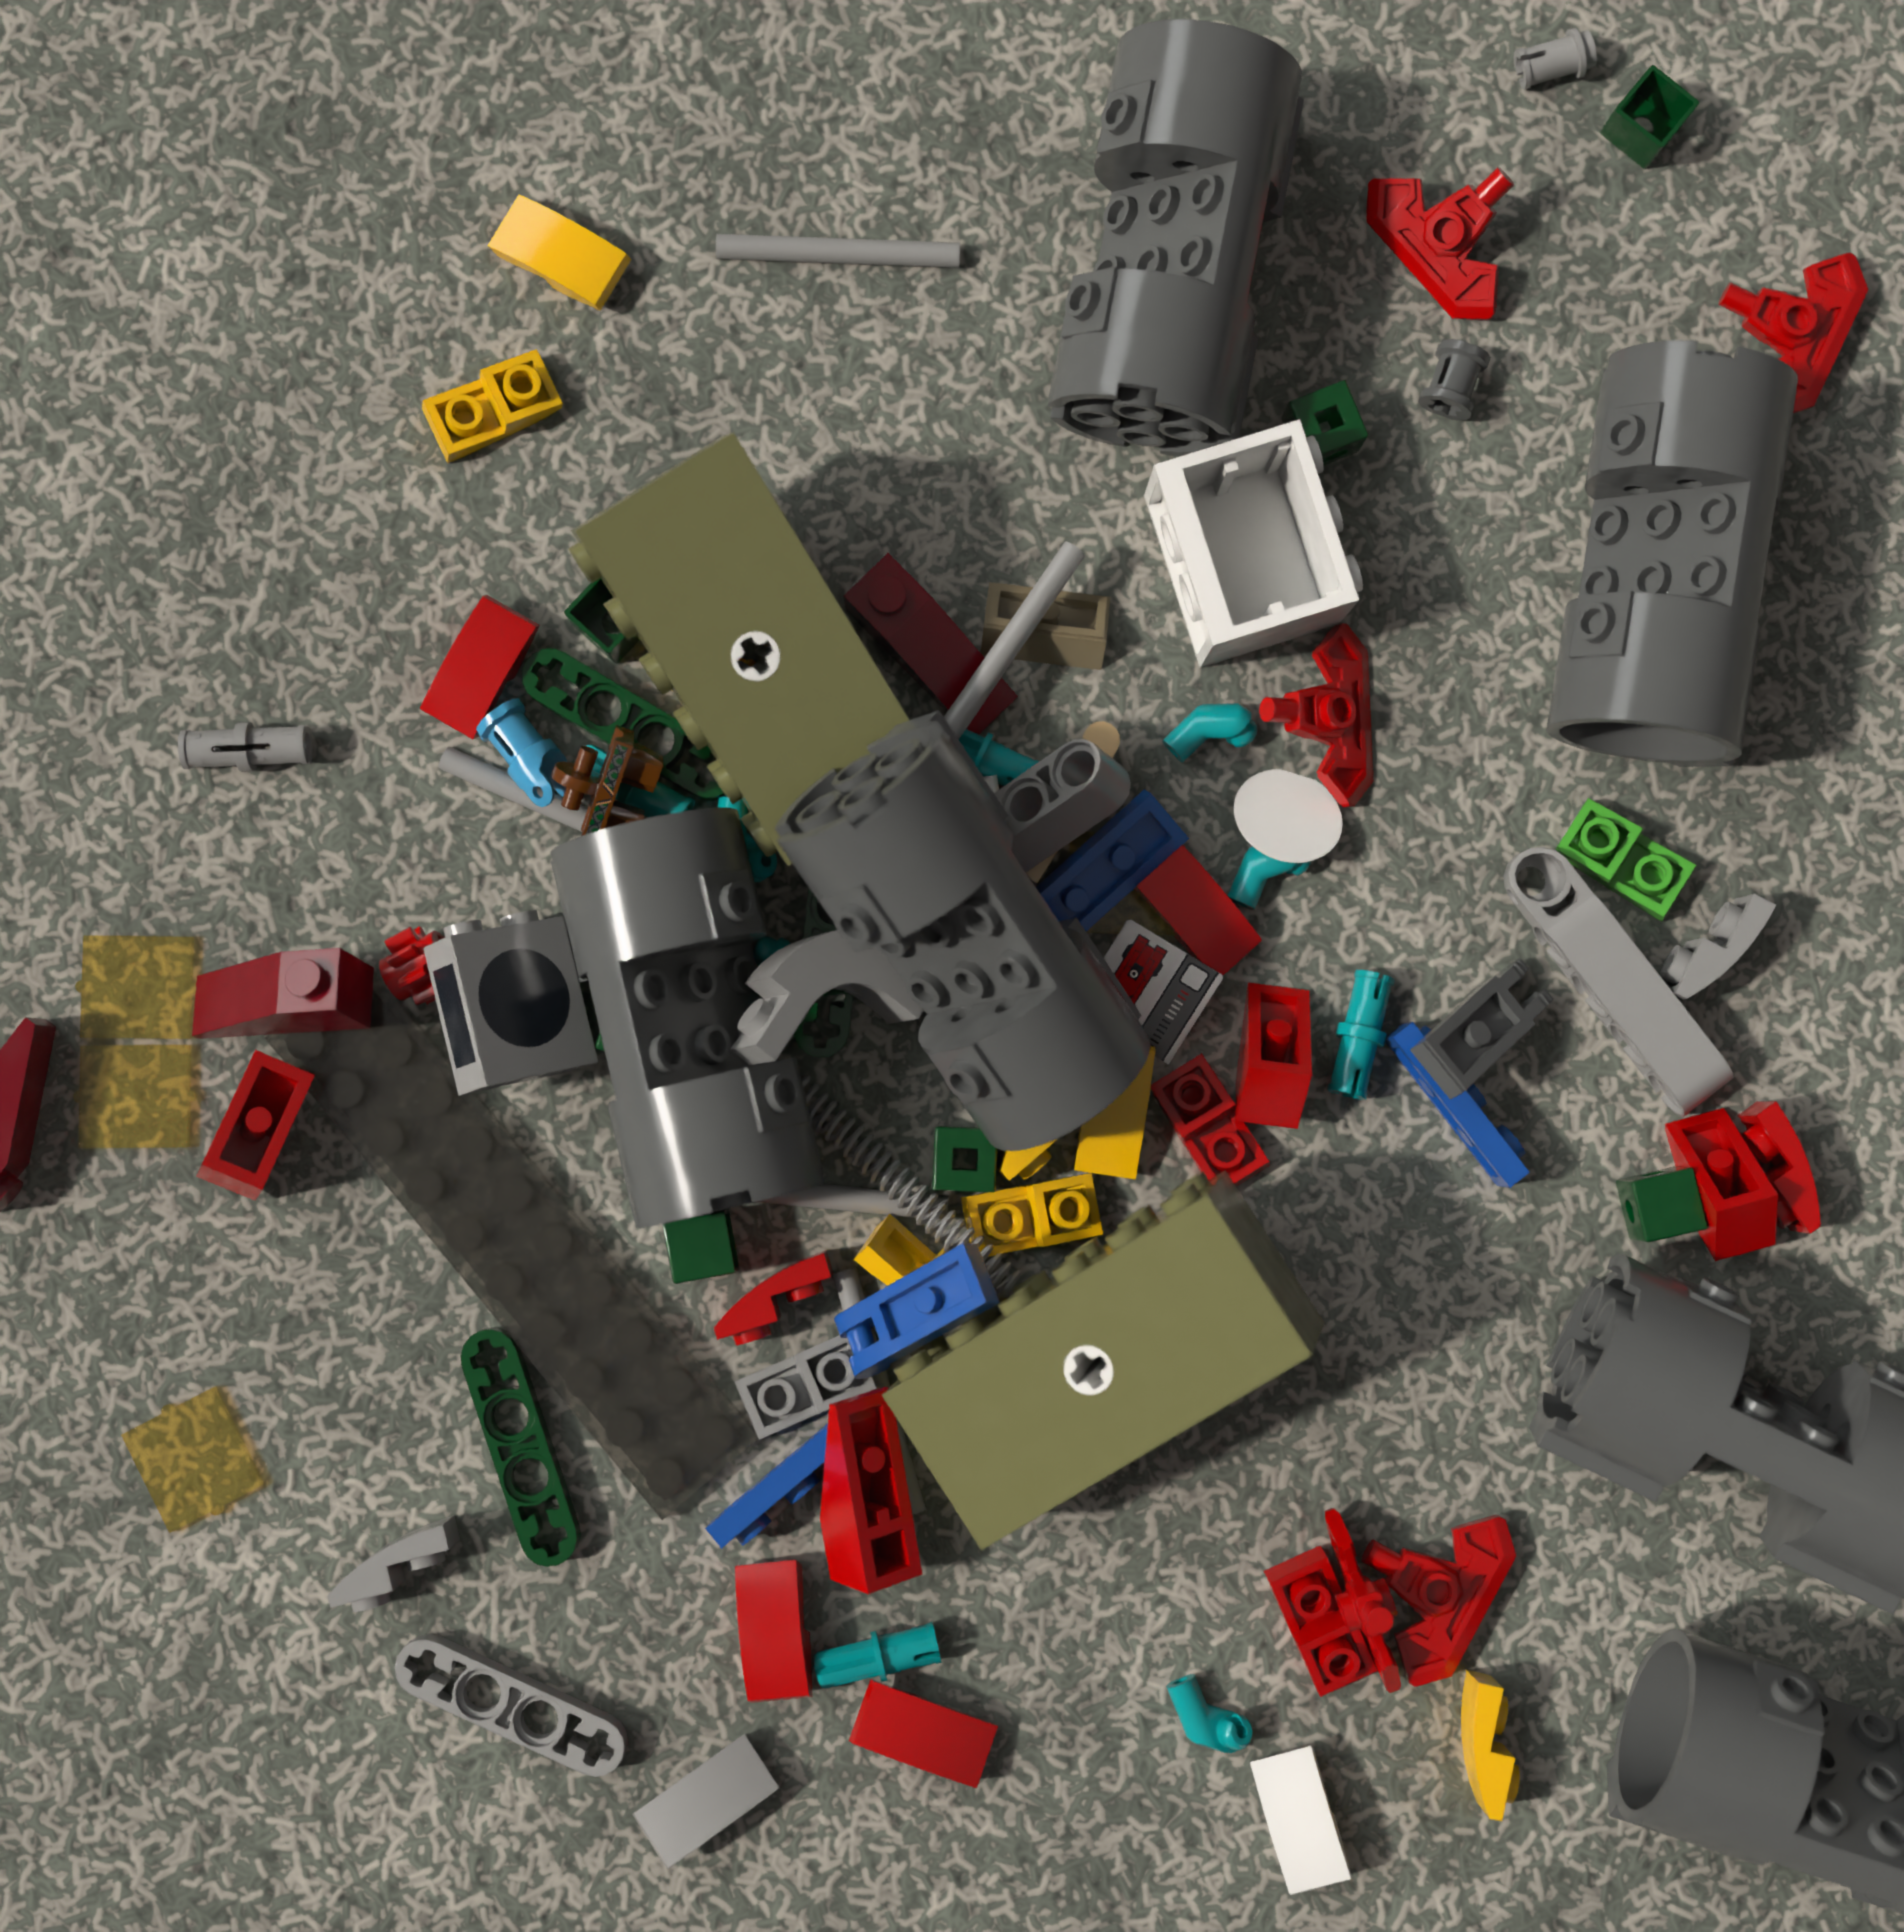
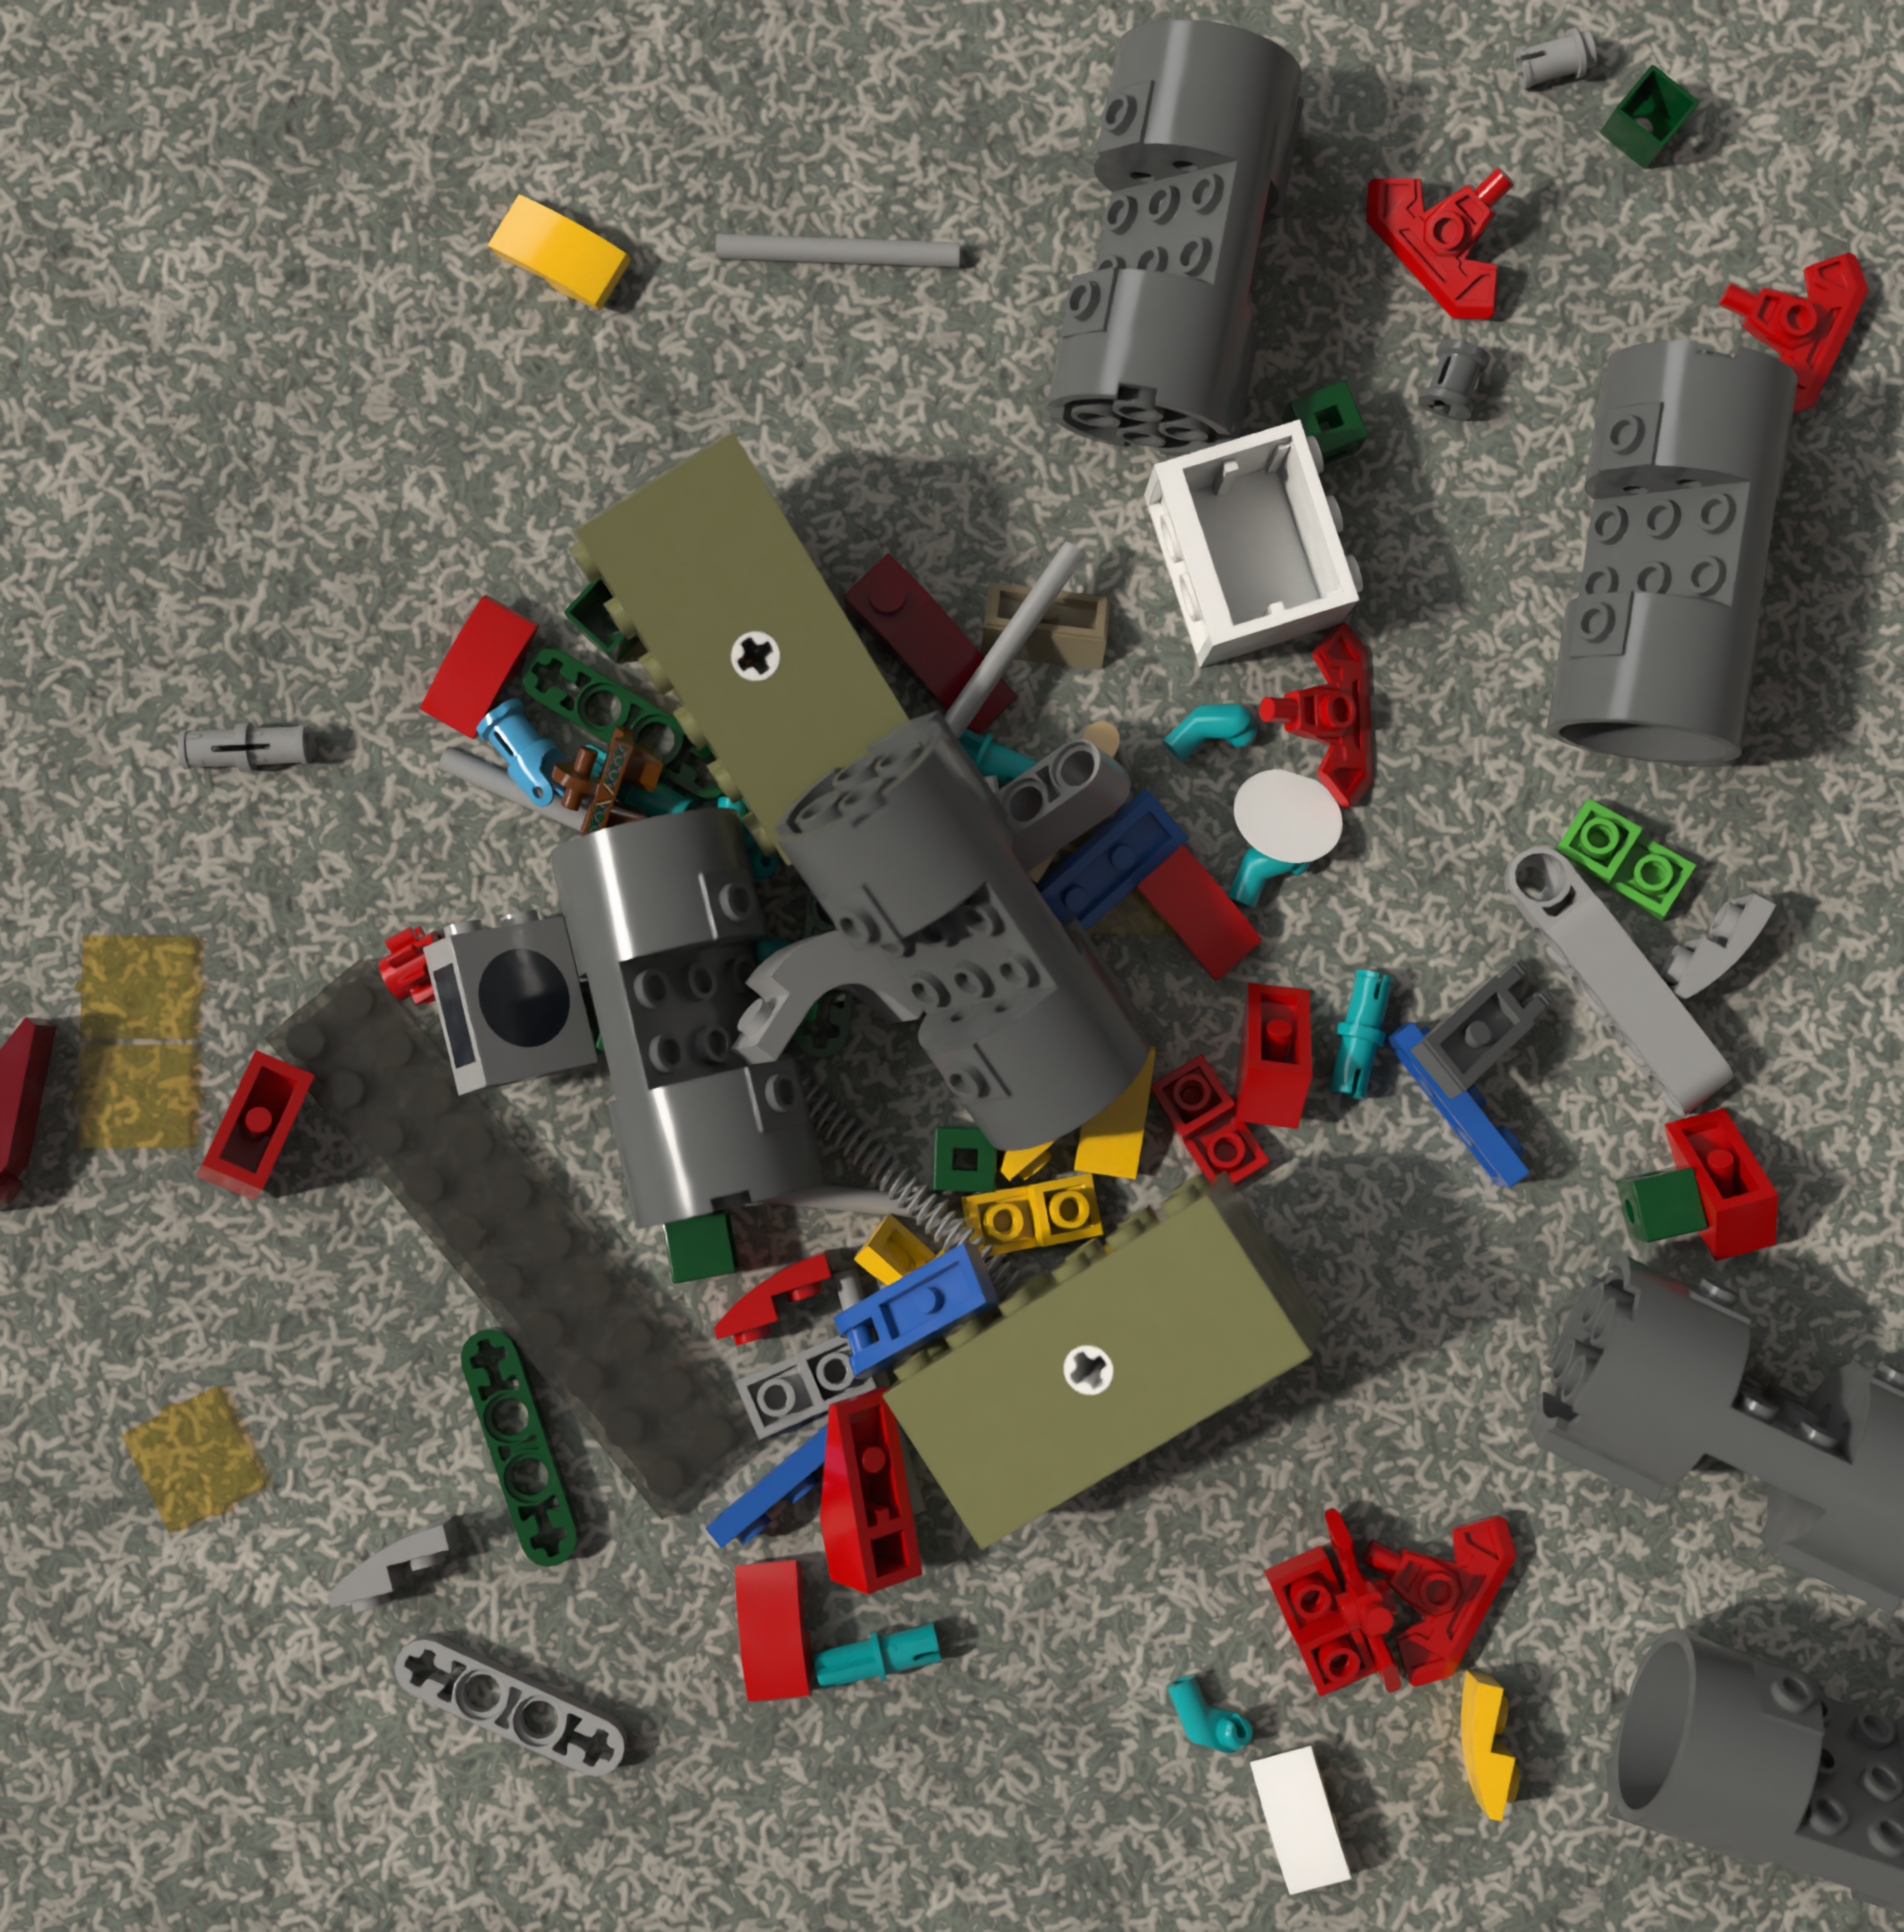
dark red slope [192,948,374,1039] -> none
yellow slope [422,349,563,463] -> none
light grey slope [632,1734,779,1869] -> none
red slope [849,1679,998,1788] -> none
sticker [1104,920,1223,1064] -> none
red slope [1737,1101,1821,1234] -> none

